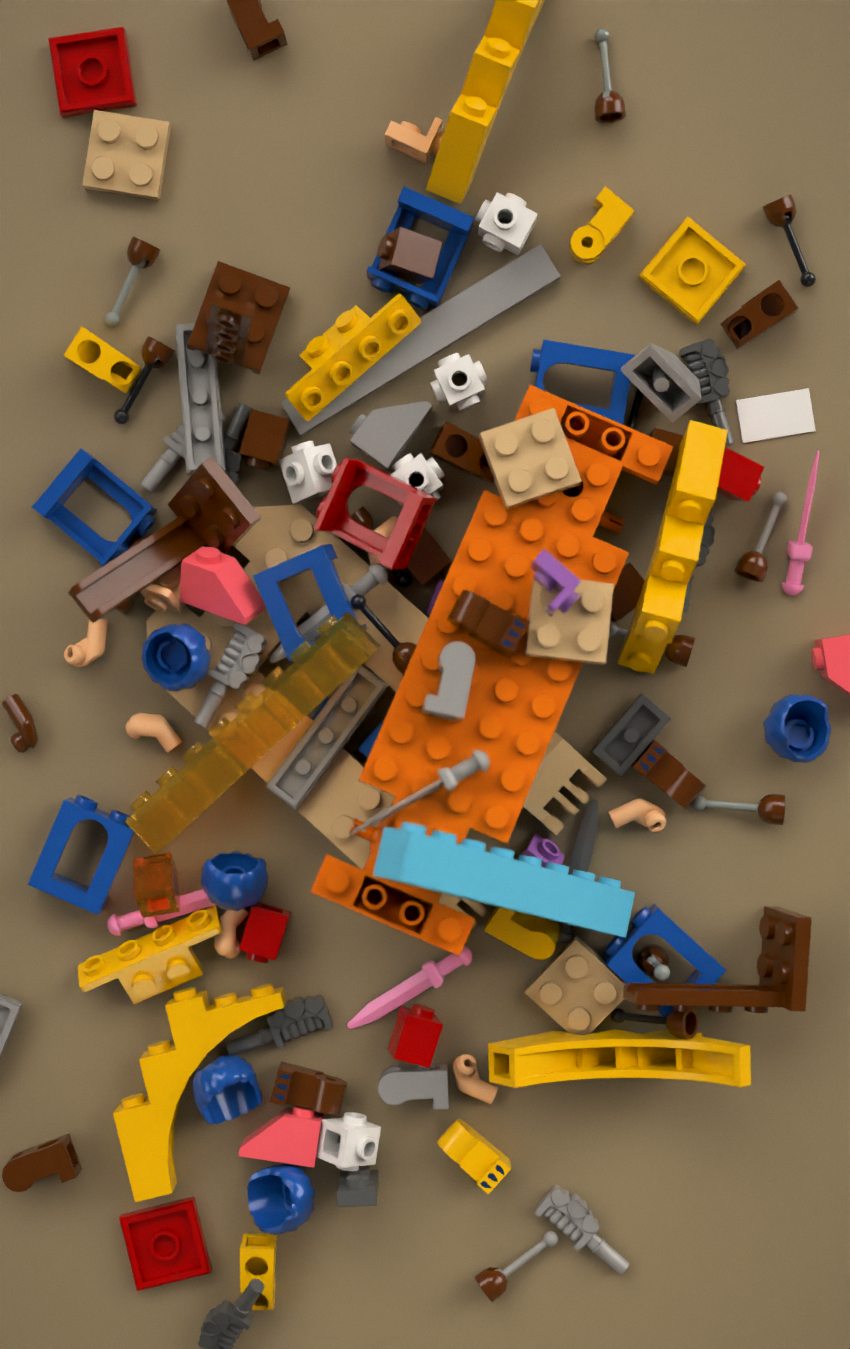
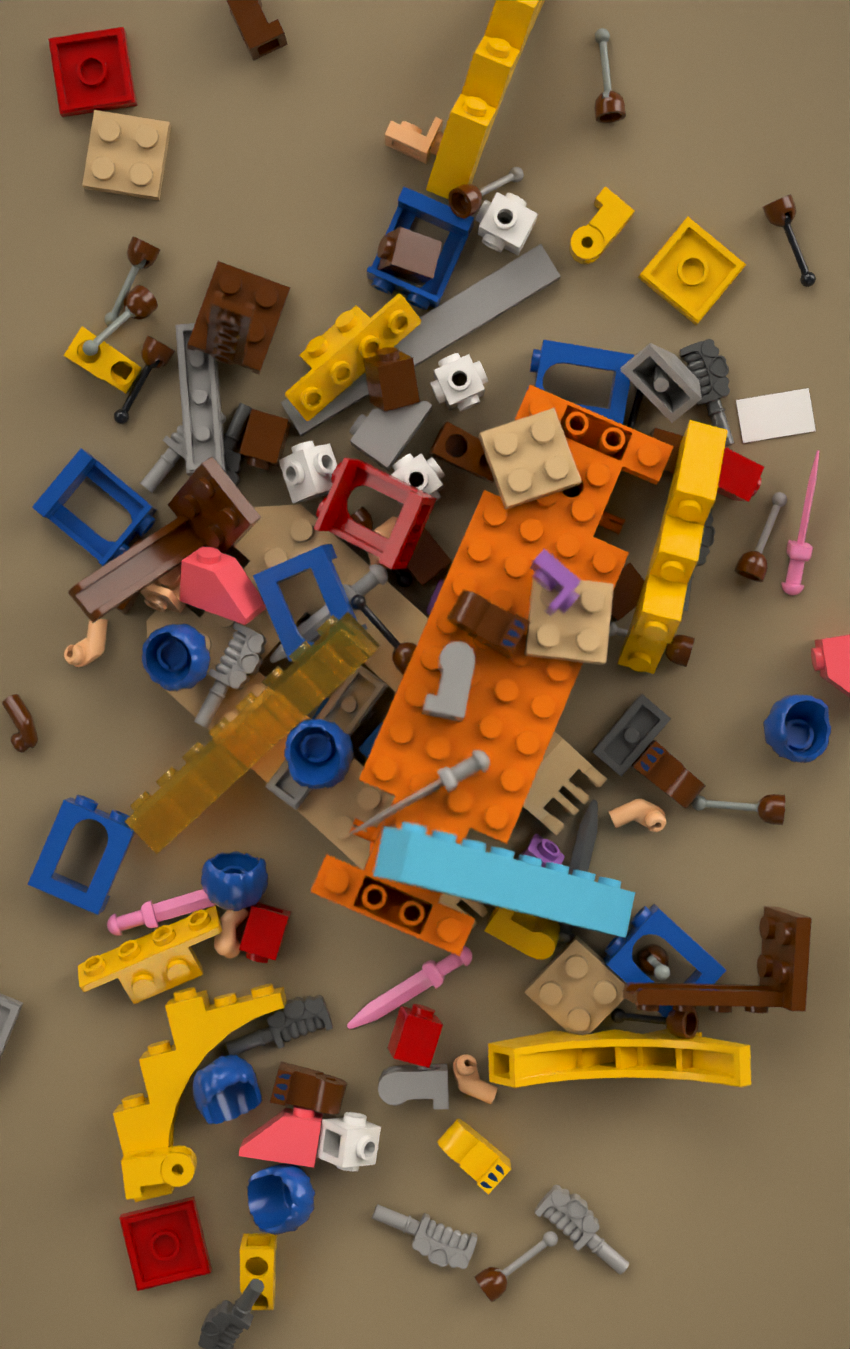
reddish brown leg [2,1134,82,1192] -> none
light nougat arm [125,712,182,753] -> none
clear orange brick [133,853,180,918] -> none
dark grey plate [337,1165,379,1207] -> none
reddish brown leg [720,280,799,349] -> none
none -> hinge [82,285,158,356]
none -> yellow leg [121,1145,197,1200]
none -> blue hair [284,719,355,790]
none -> reddish brown brick [363,347,420,412]
none -> light grey piece [372,1204,478,1269]
none -> reddish brown hinge [448,167,524,218]

